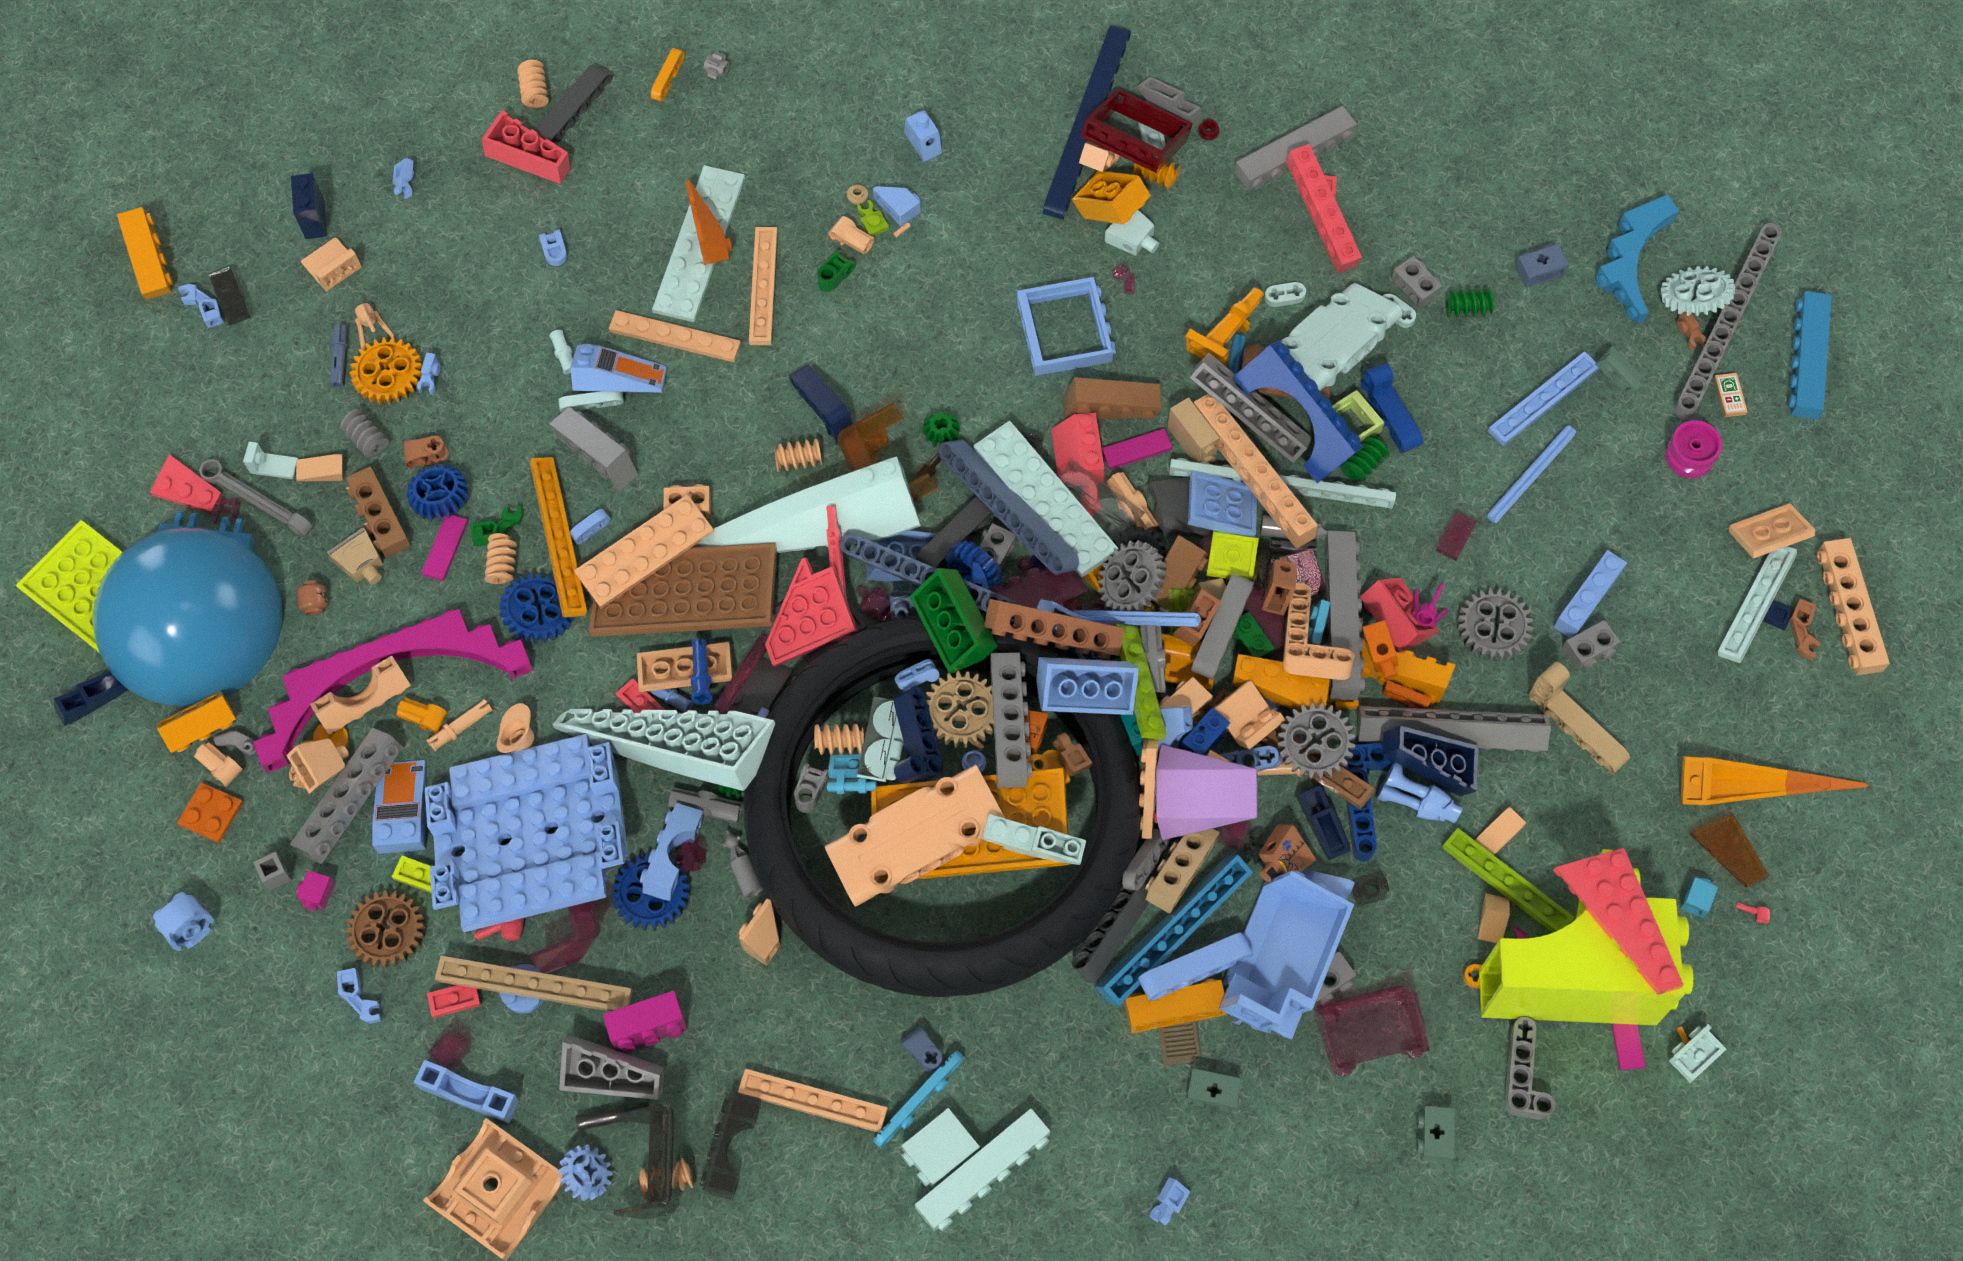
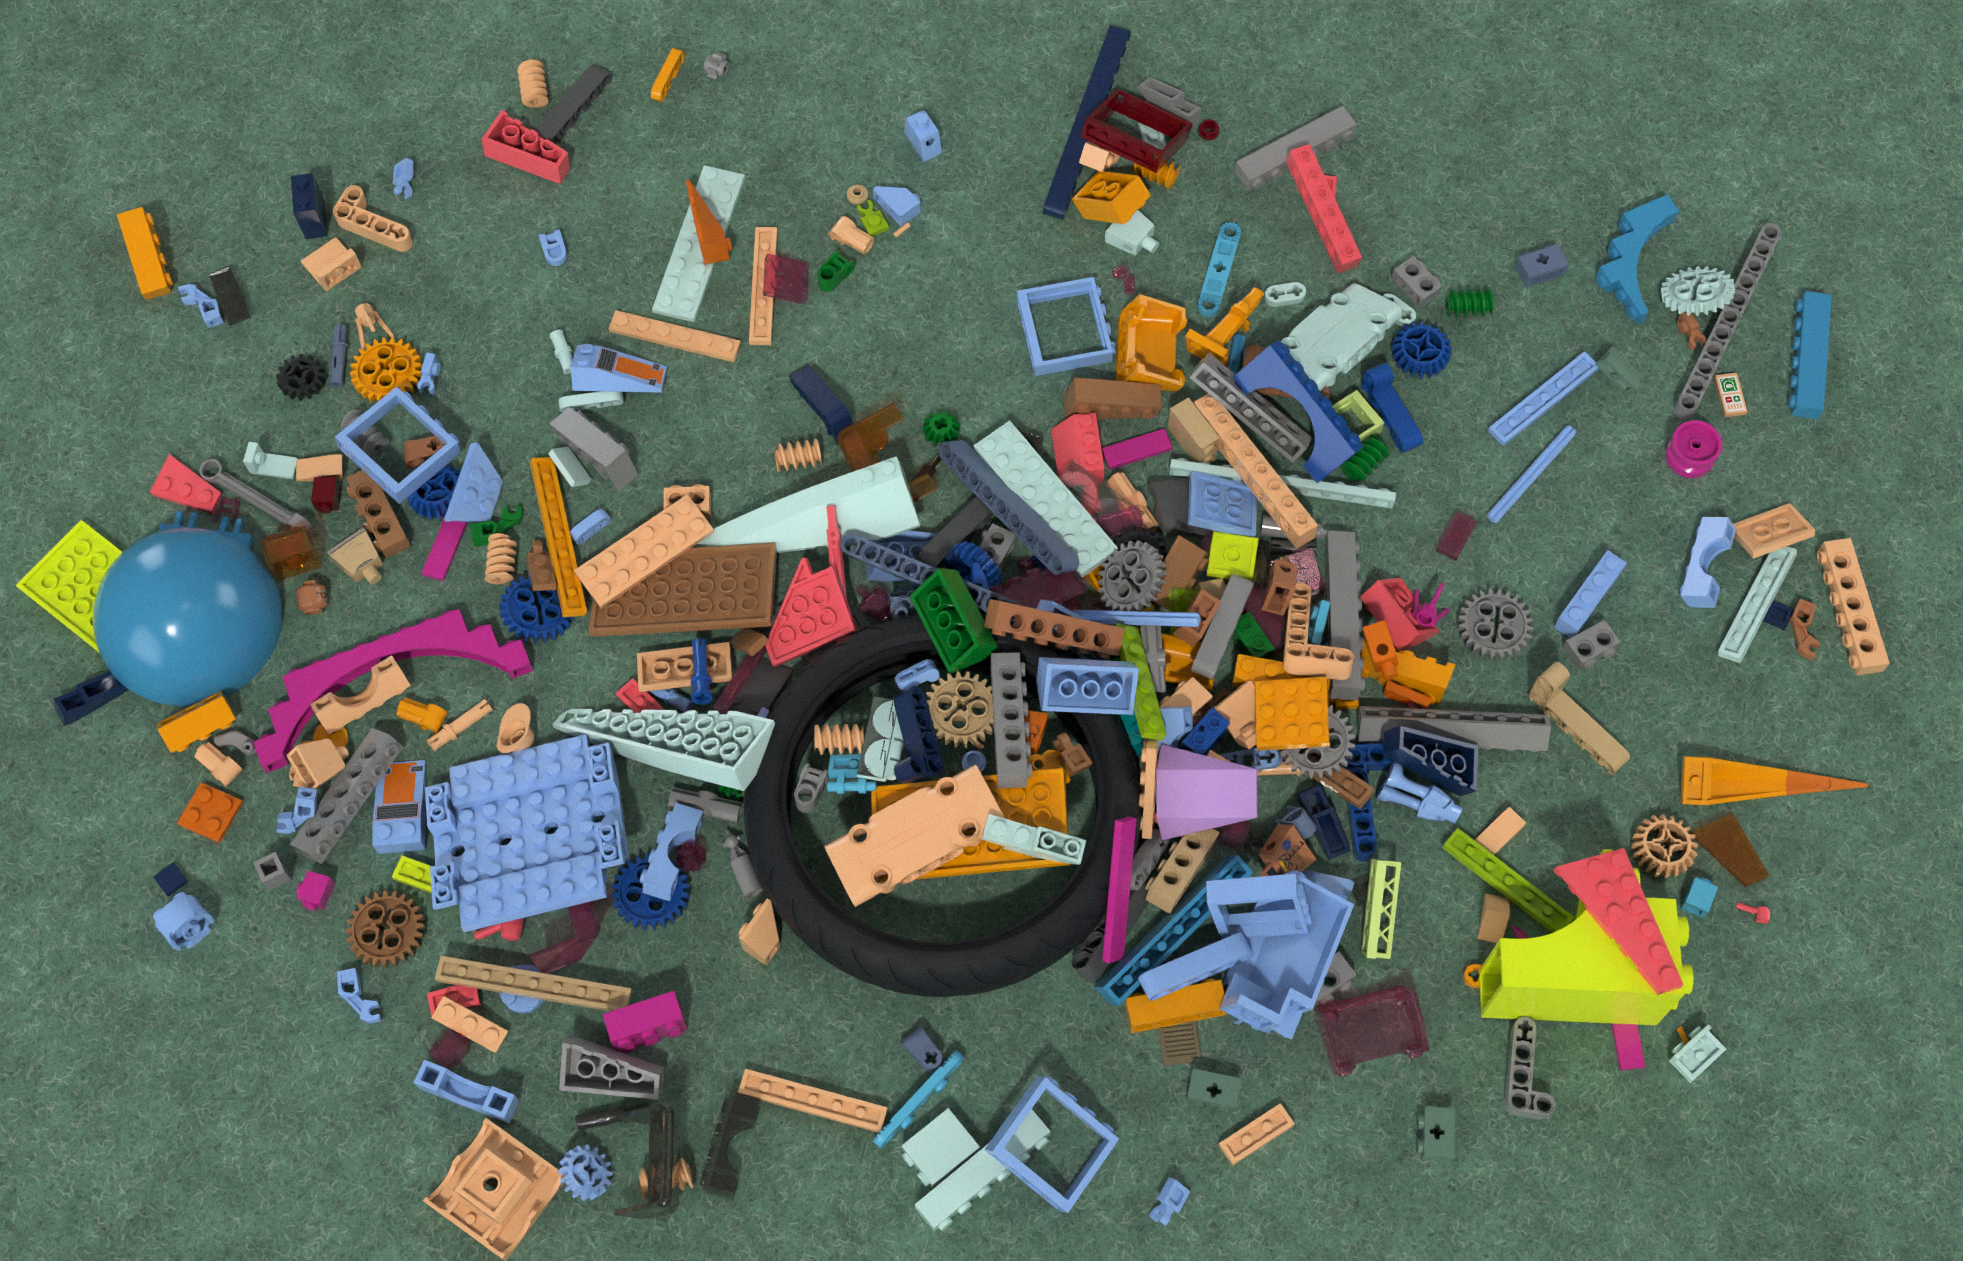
none -> dark blue tile [153,863,188,897]
none -> clear orange brick [260,526,321,581]
none -> pearl dark grey gear [276,354,326,401]
none -> light blue piece [276,787,317,834]
none -> dark red brick [311,477,341,513]
none -> light nougat beam [333,185,413,252]
none -> light blue window [335,387,460,504]
none -> light nougat plate [431,996,509,1053]
none -> light blue wing [444,442,503,522]
none -> medium nougat hinge [526,540,556,591]
none -> light aqua tile [548,446,592,487]
none -> medium nougat tile [729,628,768,656]
none -> clear pink plate [763,254,809,304]
none -> light blue window [985,1076,1119,1213]
none -> clear pink panel [1092,504,1145,537]
none -> dark pink tile [1102,816,1137,964]
none -> light orange windscreen [1116,294,1187,391]
none -> medium azure piece [1197,222,1241,317]
none -> light blue window [1206,874,1312,940]
none -> light nougat plate [1218,1103,1295,1166]
none -> light orange plate [1255,677,1330,751]
none -> sand blue piece [1273,805,1317,839]
none -> yellowish green fence [1360,859,1401,959]
none -> blue gear [1391,321,1452,380]
none -> light nougat gear [1631,814,1698,879]
none -> light blue arch [1680,517,1736,608]

